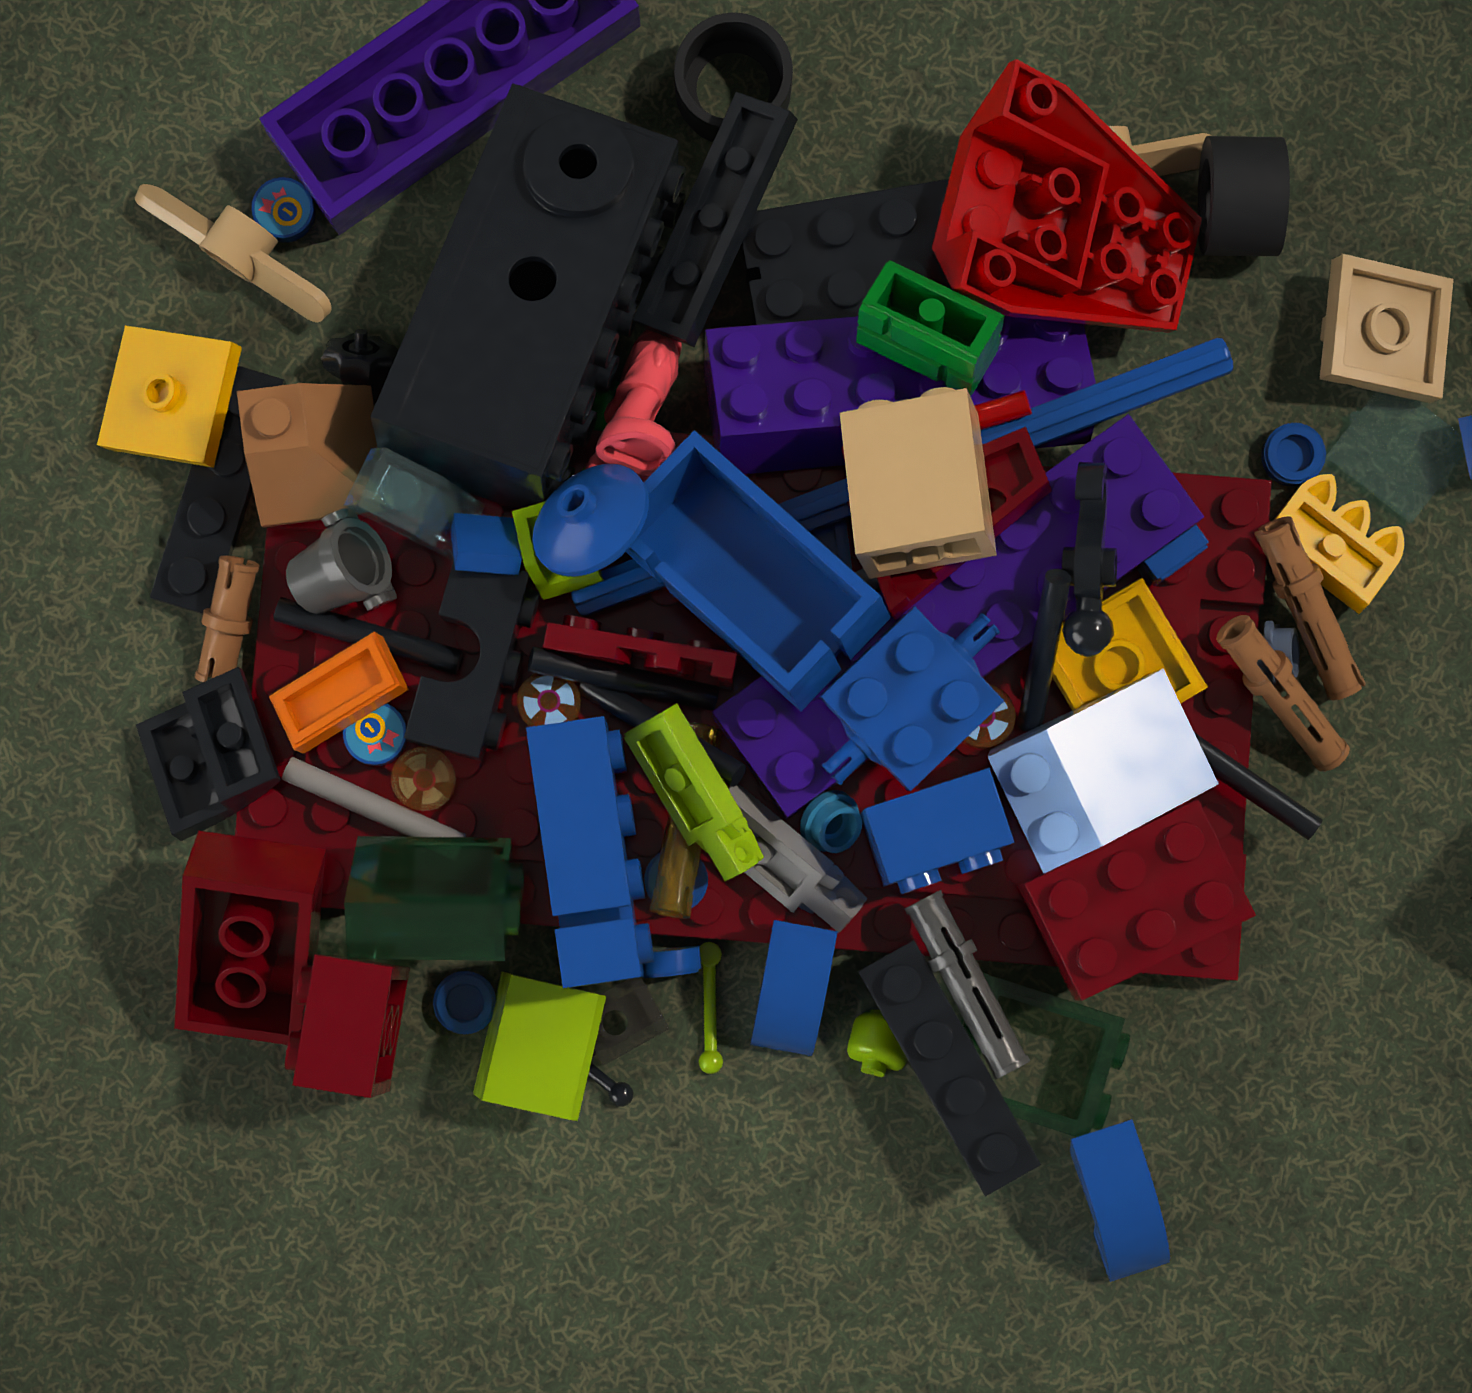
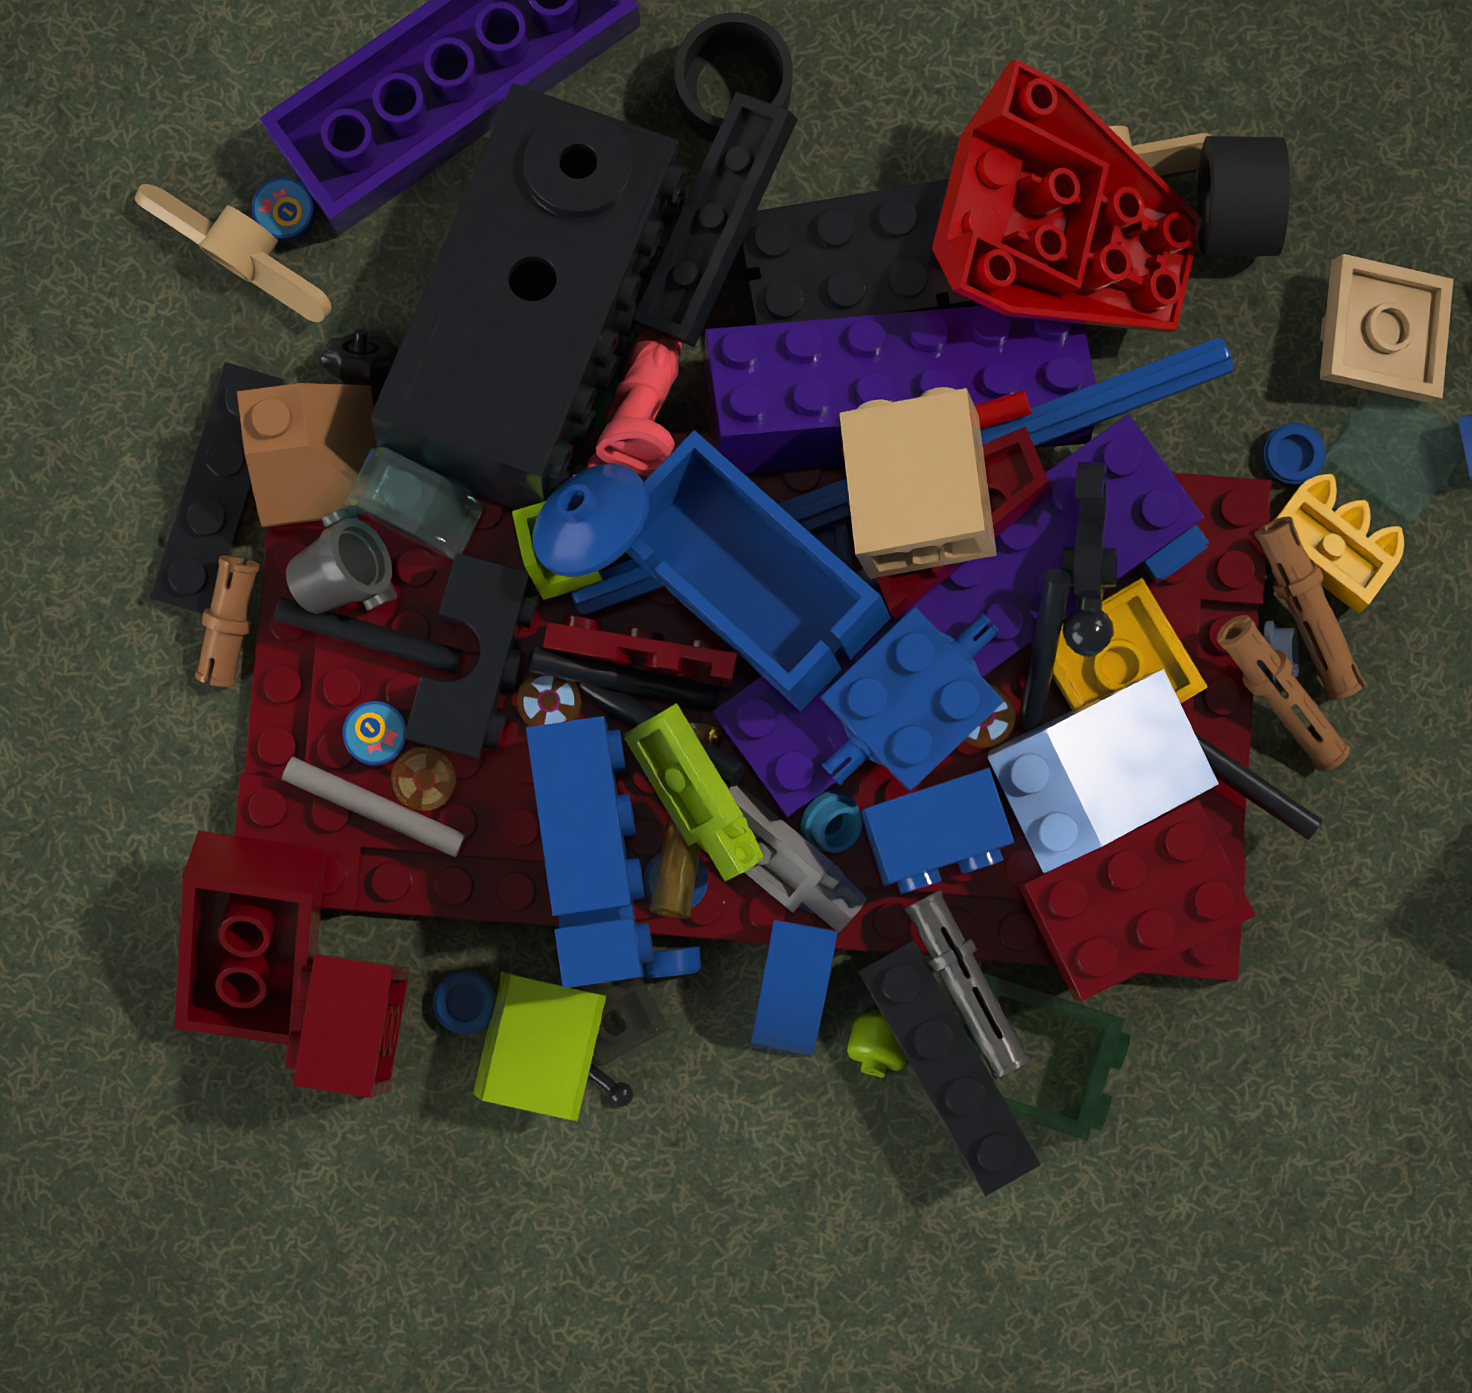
yellow plate [97,325,242,468] -> none
black slope [136,667,281,841] -> none
orange tile [269,632,409,754] -> none
clear green window [344,836,524,961] -> none
blue tile [450,513,522,575] -> none
lime hinge [698,942,723,1074] -> none
green brick [856,260,1004,396] -> none
blue brick [1070,1119,1170,1282] -> none

